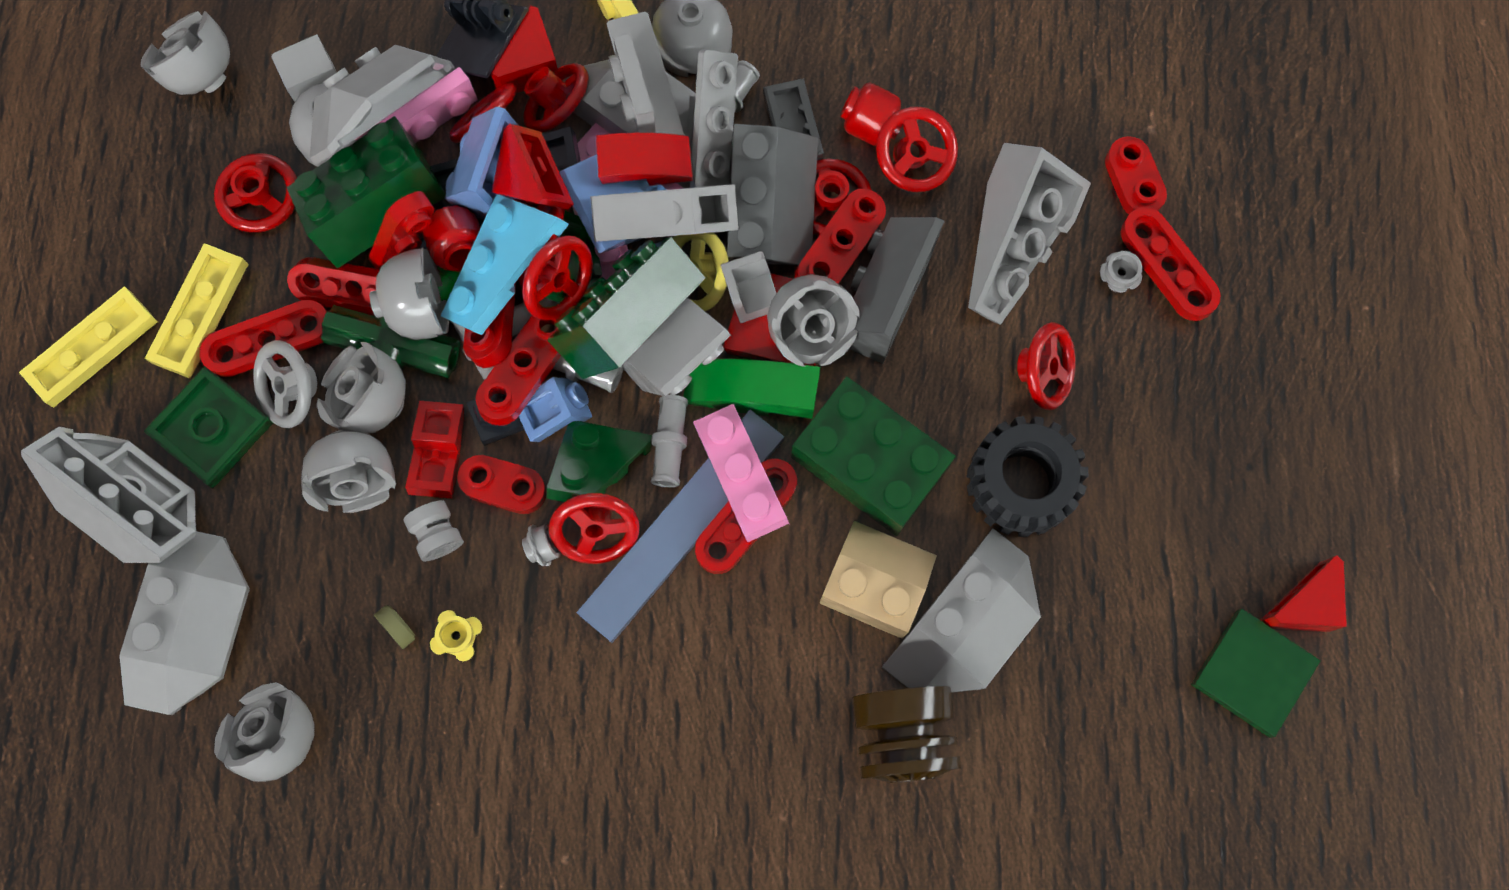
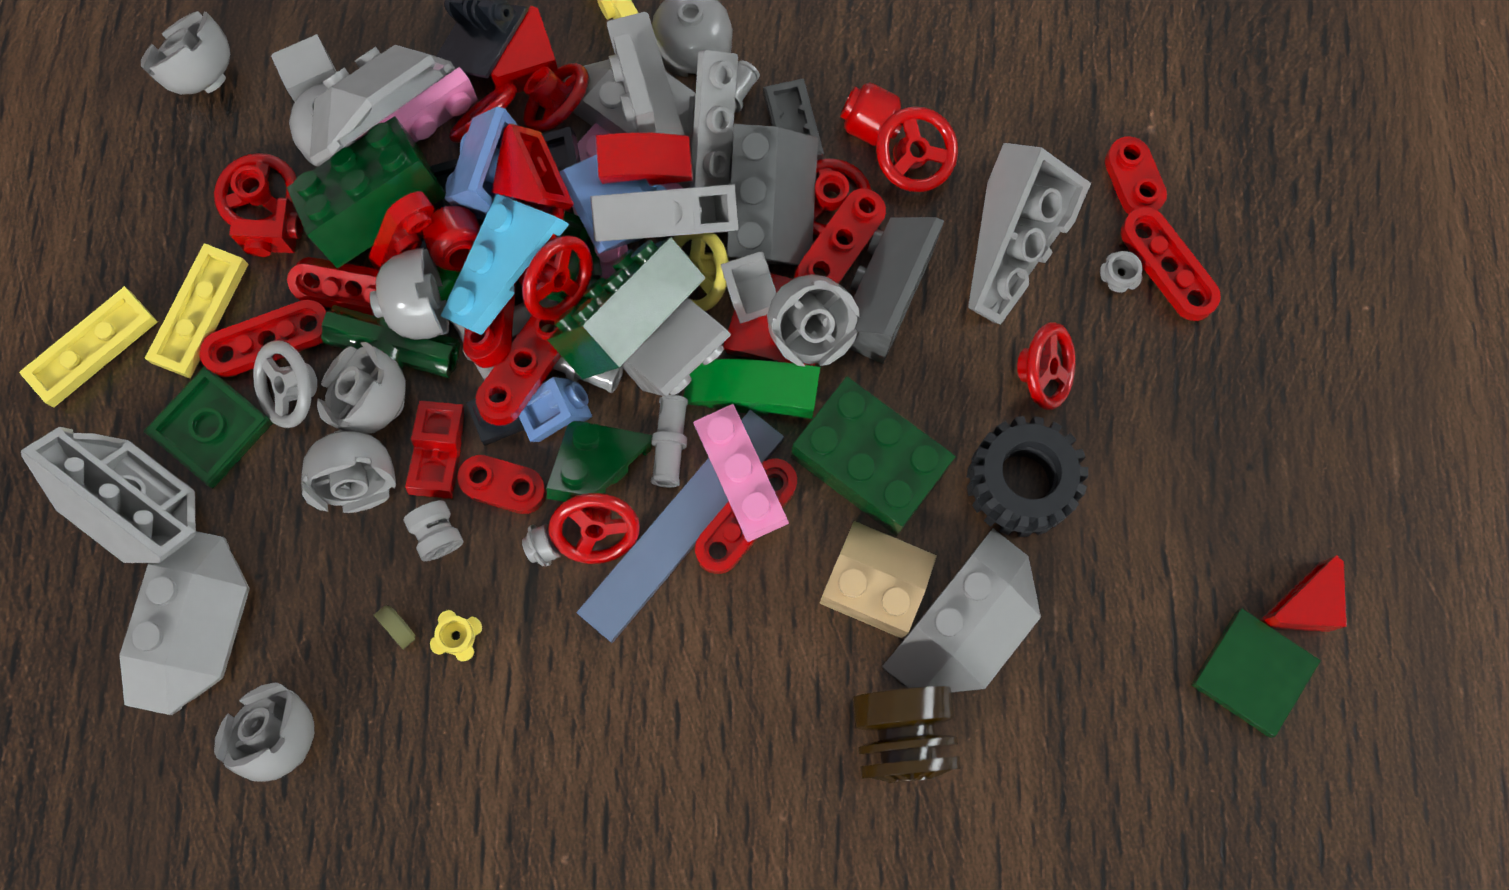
none -> red bracket [229,198,303,257]

